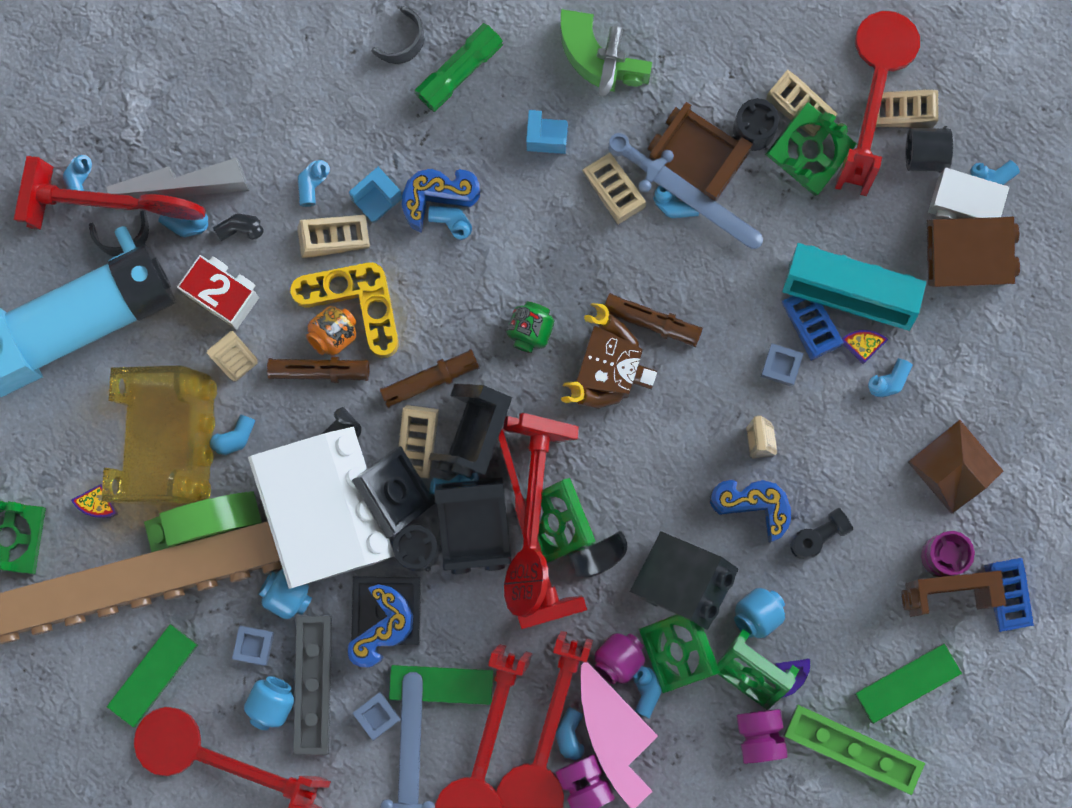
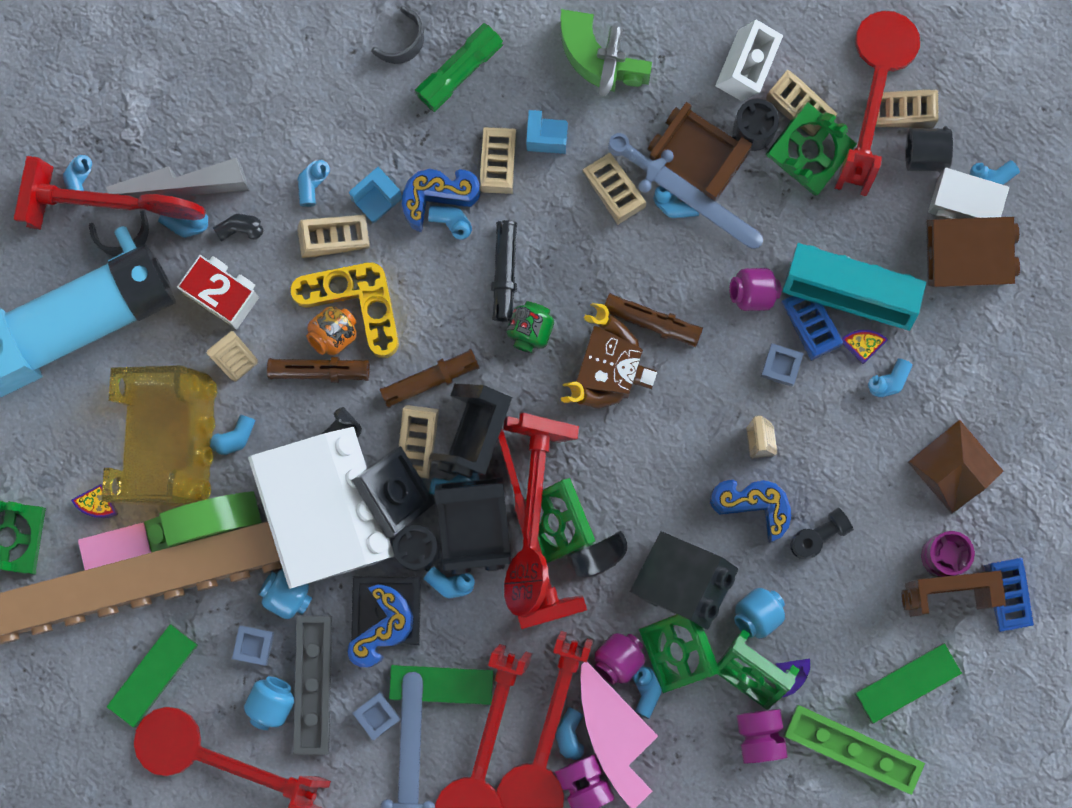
none -> bright pink tile [78,522,151,570]
none -> dark azure arm [423,567,475,598]
none -> tan slope [480,127,516,194]
none -> black pin [491,220,517,322]
none -> white brick [715,20,783,101]
none -> magenta head [729,268,782,311]

